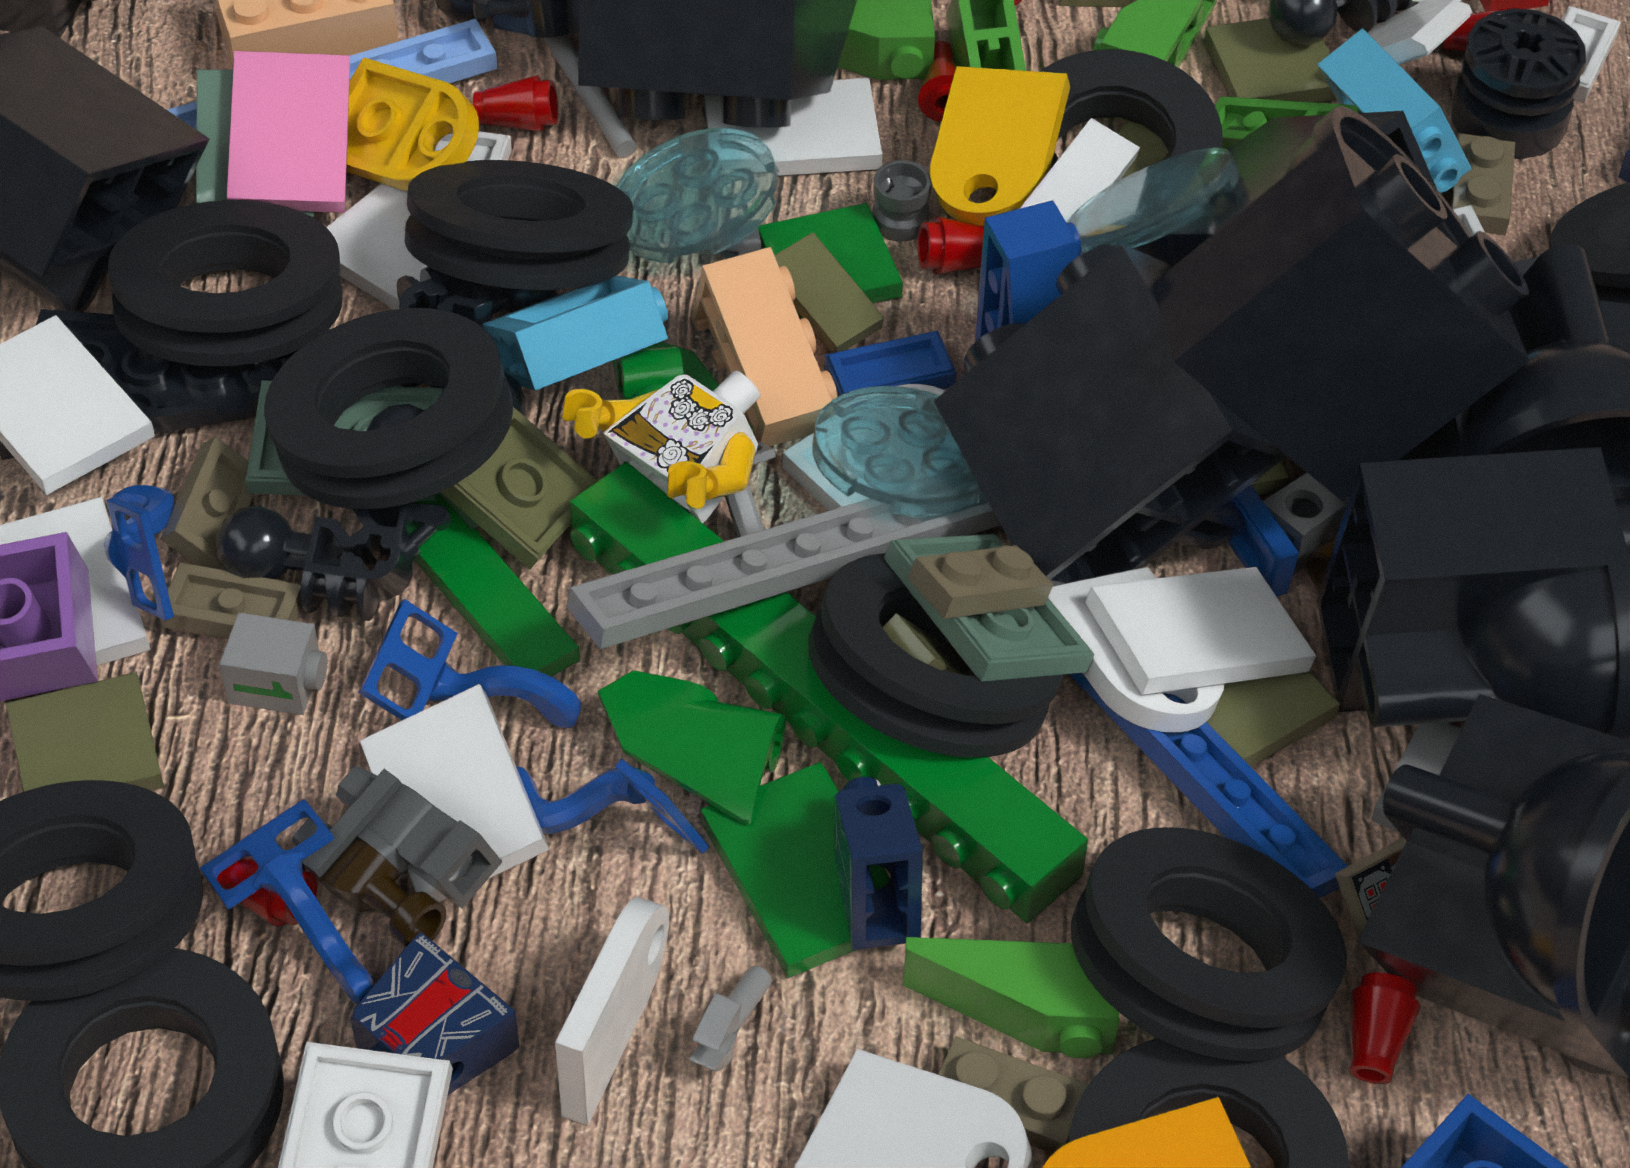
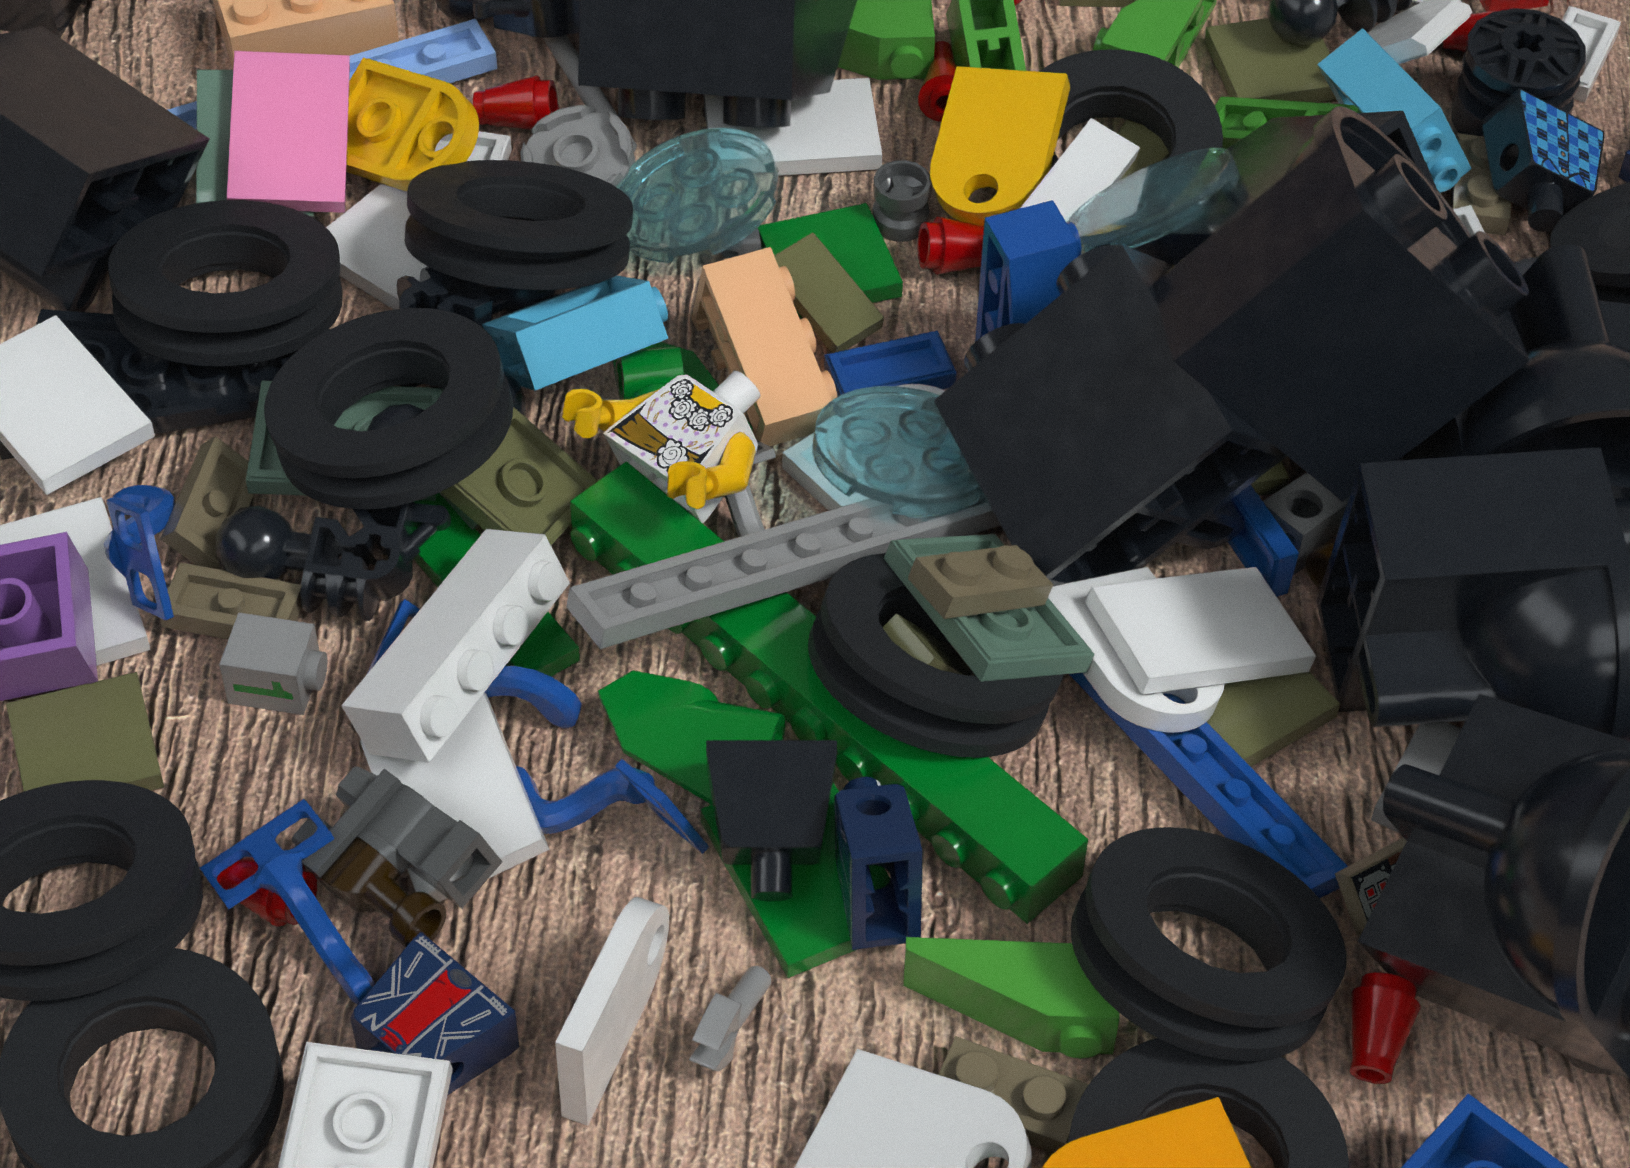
none -> white brick [341,529,570,763]
none -> light grey tile [520,105,635,189]
none -> black torso [706,740,837,901]
none -> black torso [1482,88,1605,232]

